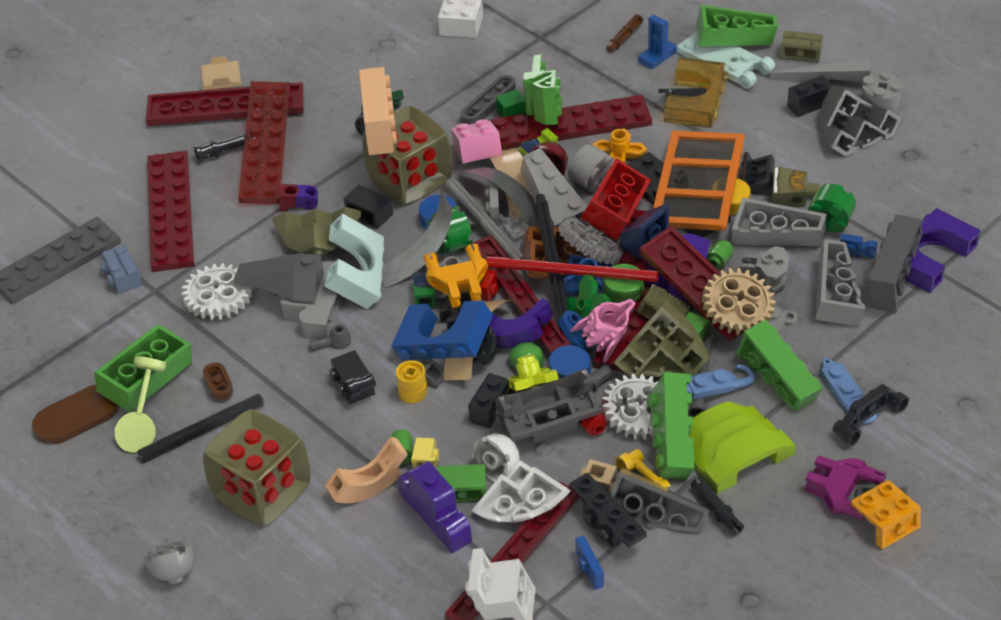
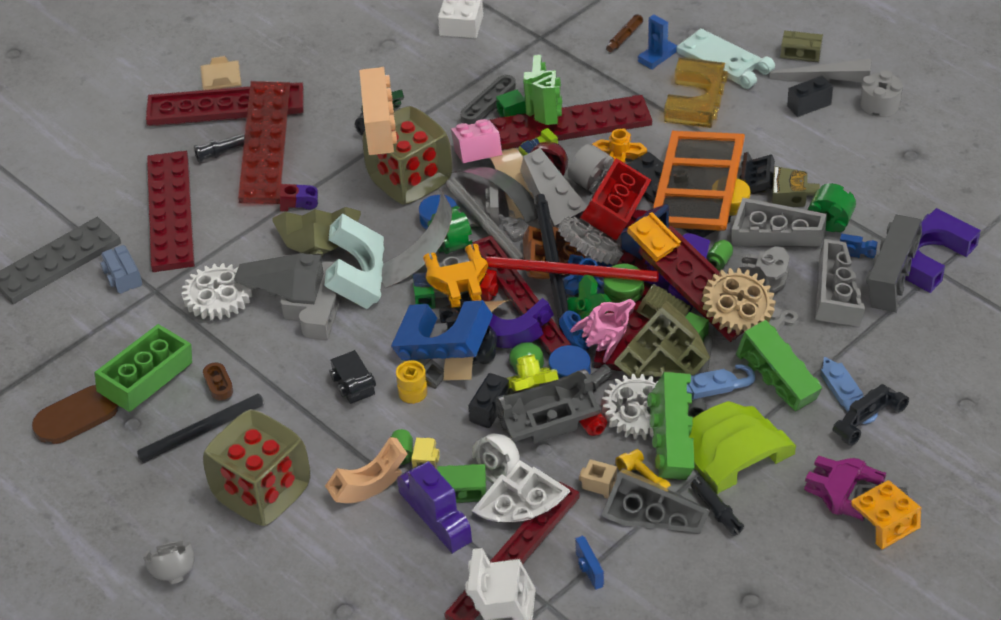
yellowish green piece [115,356,166,453] -> none
dark grey bar [309,324,351,351] -> none
black brick [343,184,393,229] -> none
black bracket [569,473,647,548] -> none
black hinge [658,88,706,101] -> none
bright green wedge [696,5,778,46] -> none
dark grey brick [820,86,902,156] -> none
none -> light orange plate [627,212,681,262]

